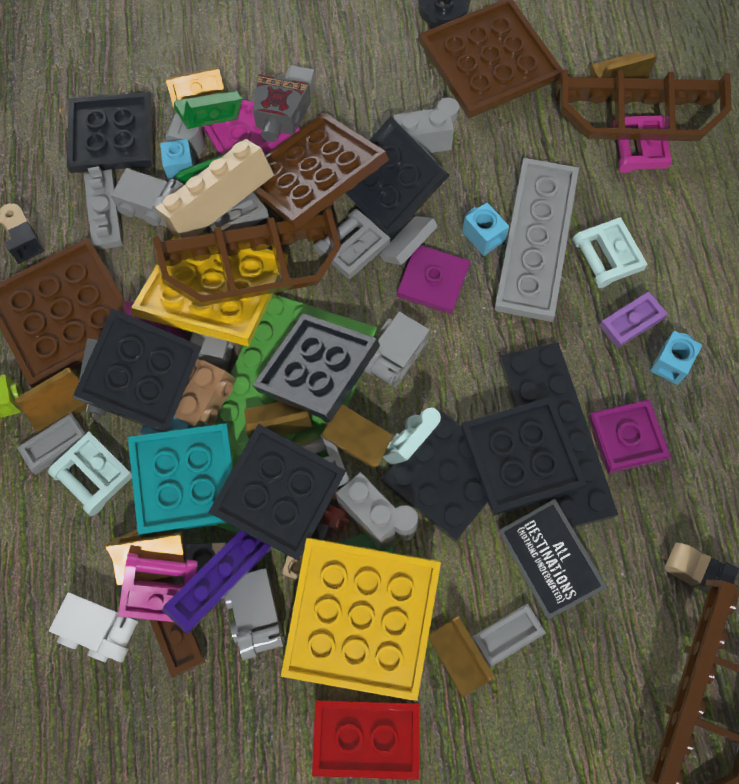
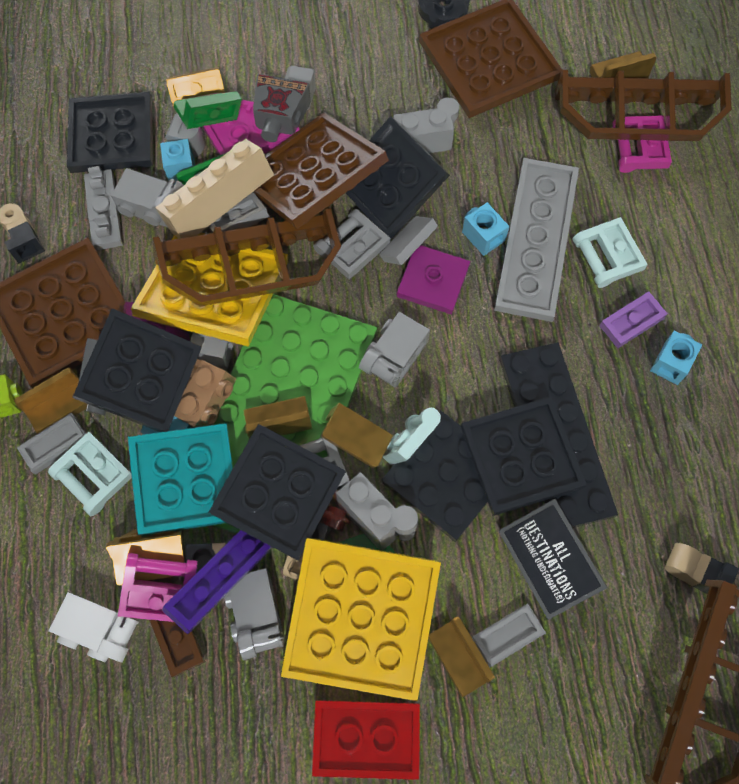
plate [253,313,380,422] -> none
magenta plate [588,399,671,474] -> none

